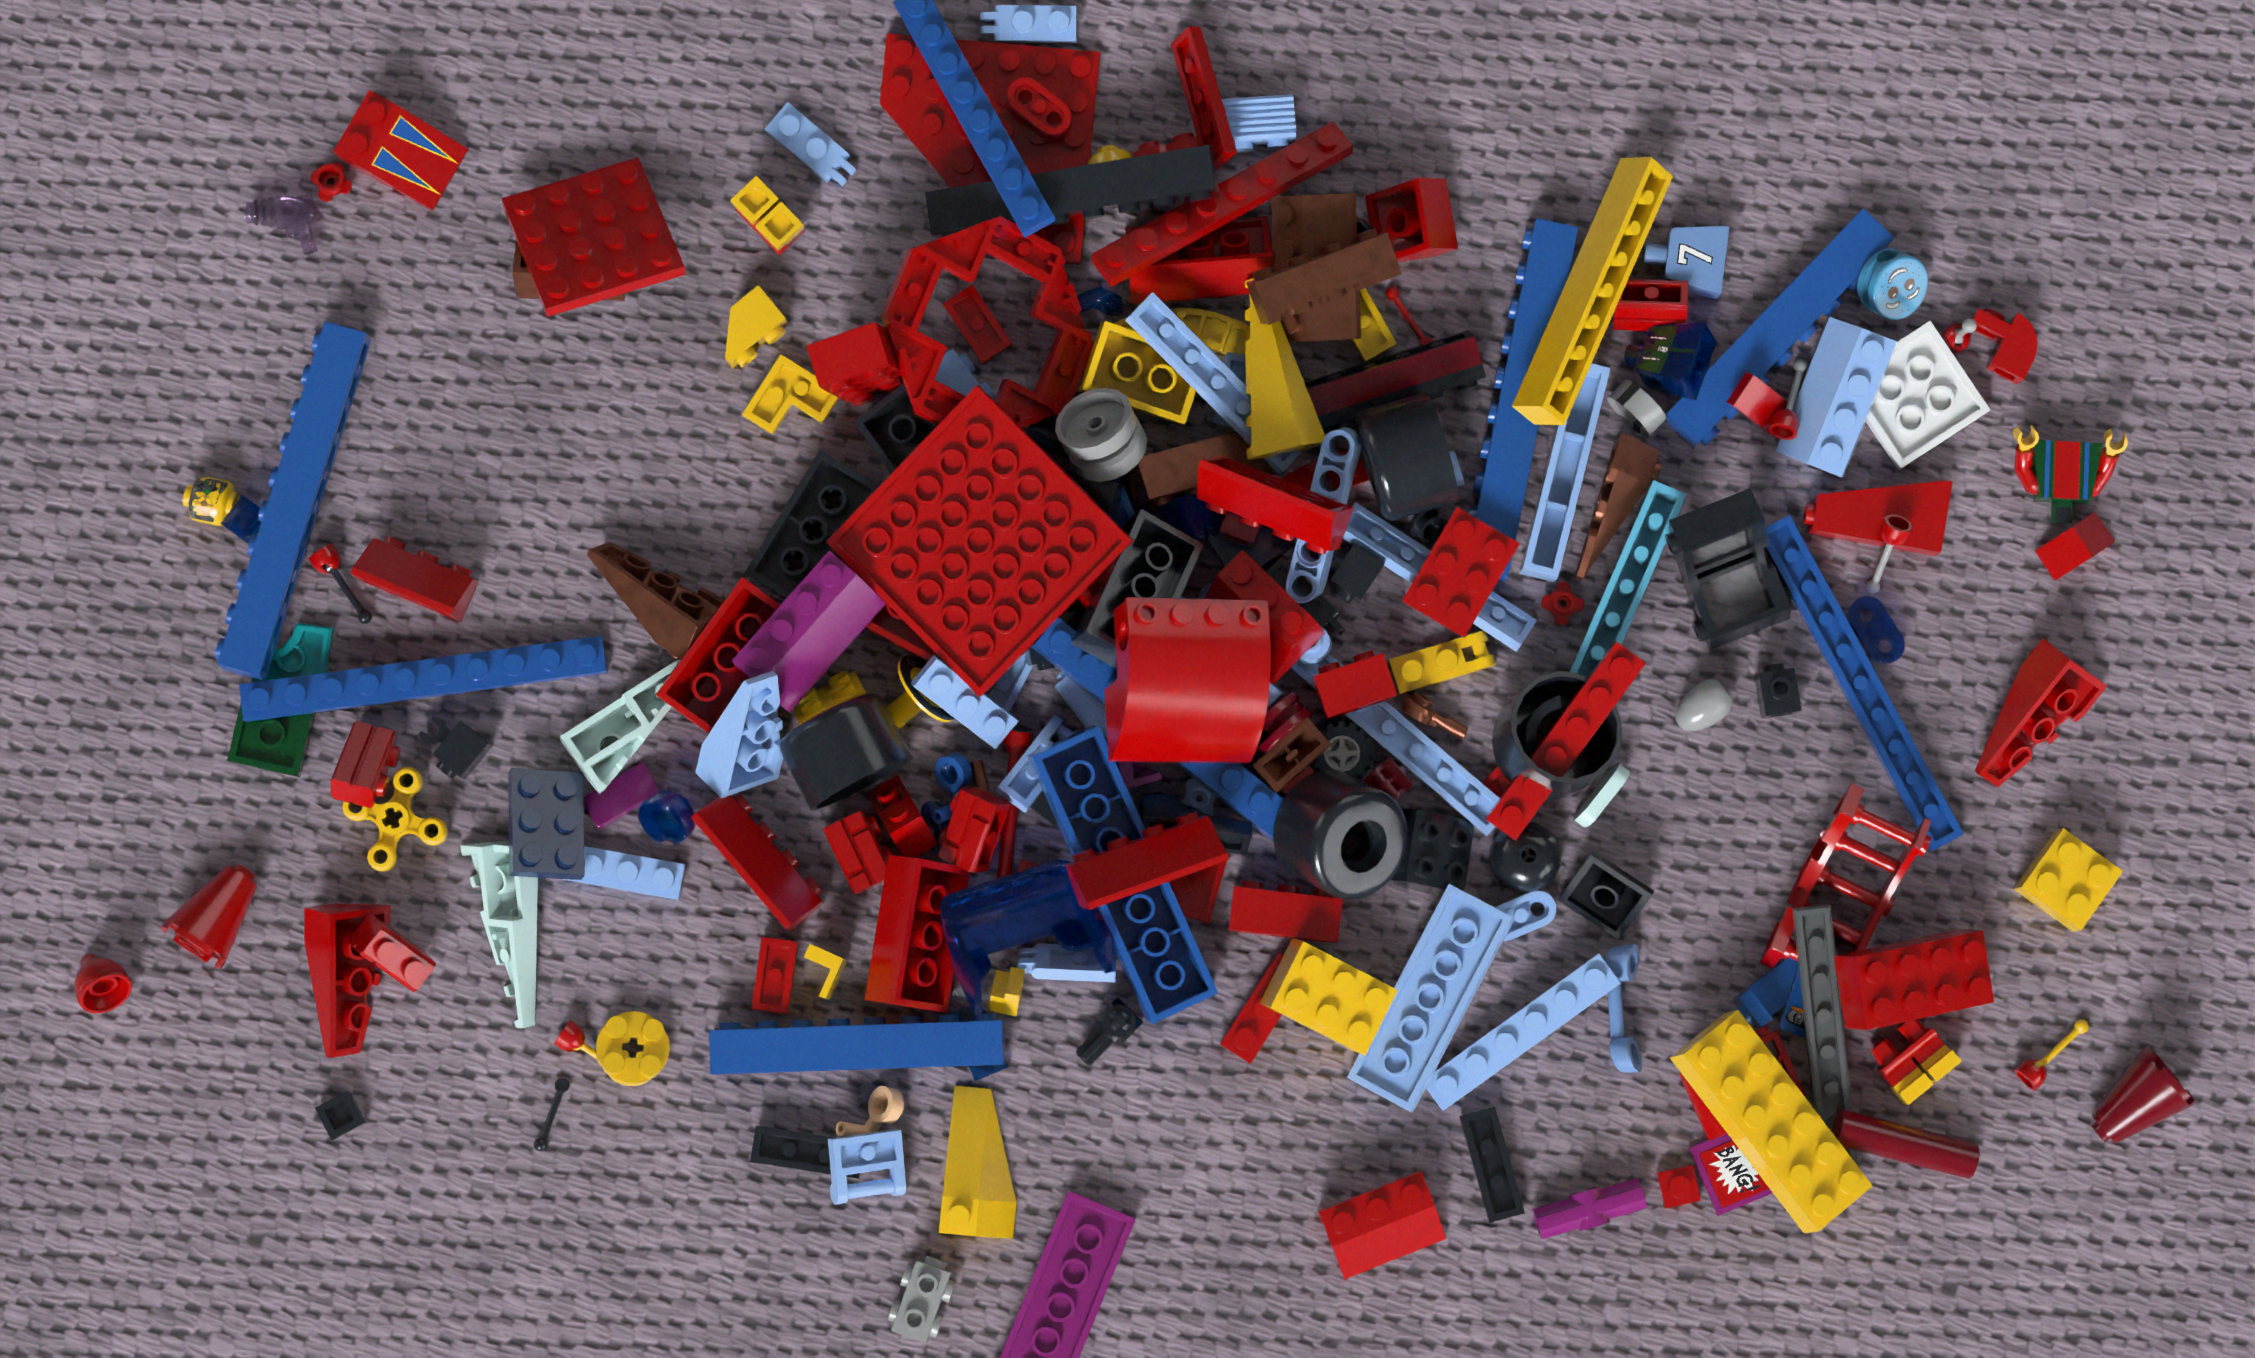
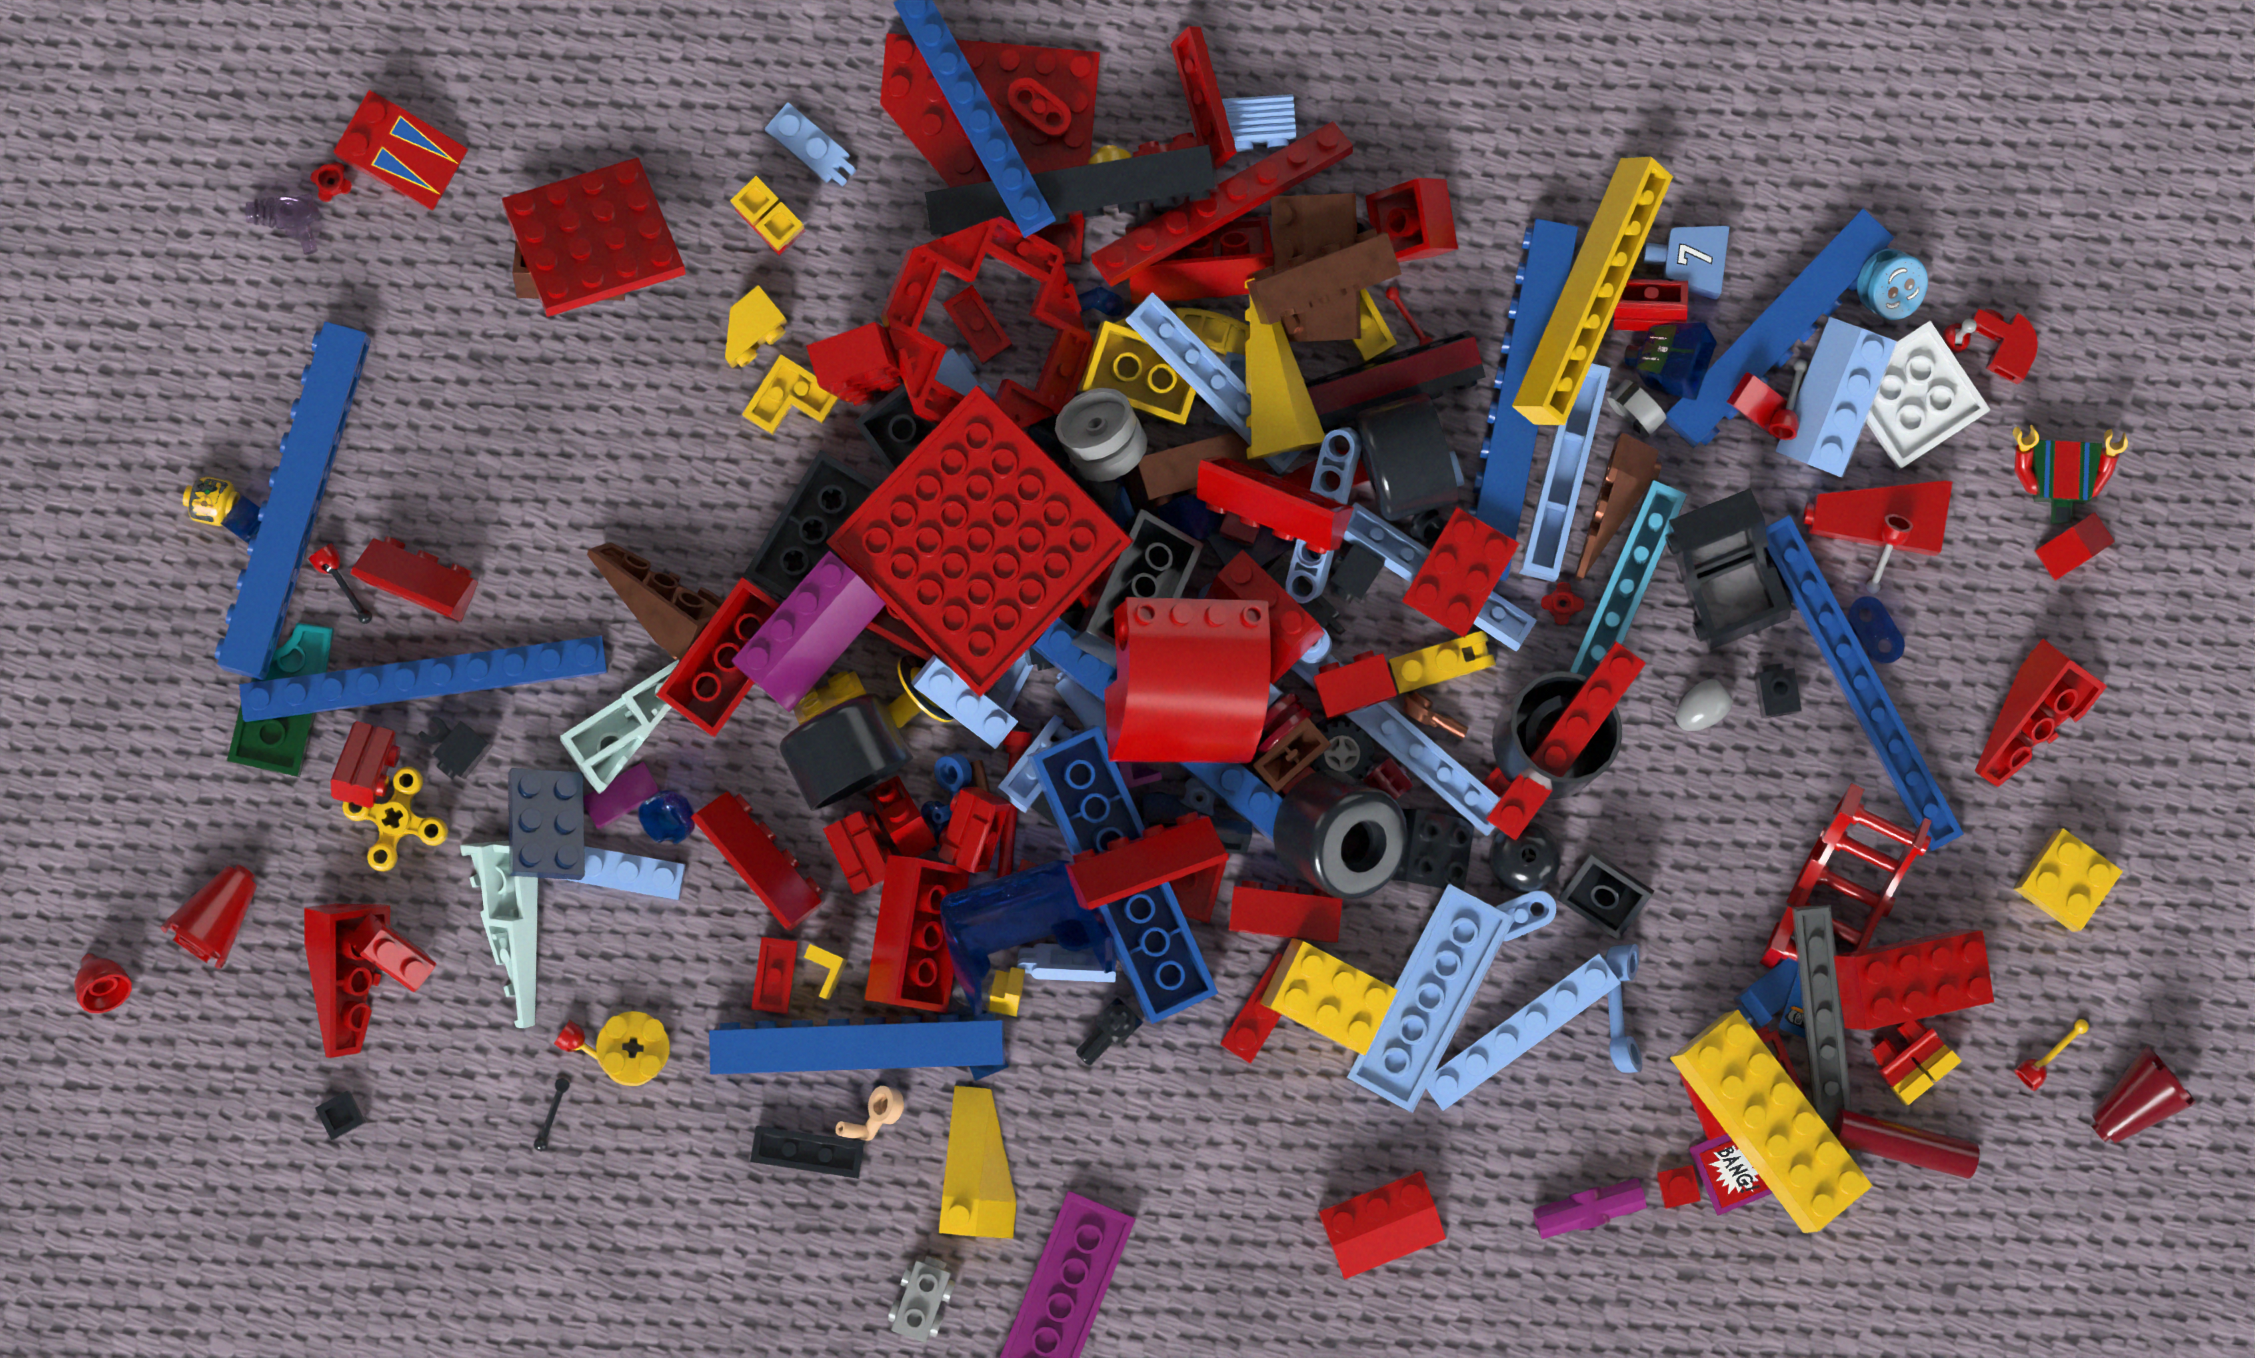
light blue wedge [695,671,783,798] -> none
light blue plate [828,1129,906,1205] -> none
light blue hinge [980,5,1077,43] -> none
black plate [1459,1107,1525,1223] -> none
light aqua tile [1574,763,1629,827] -> none

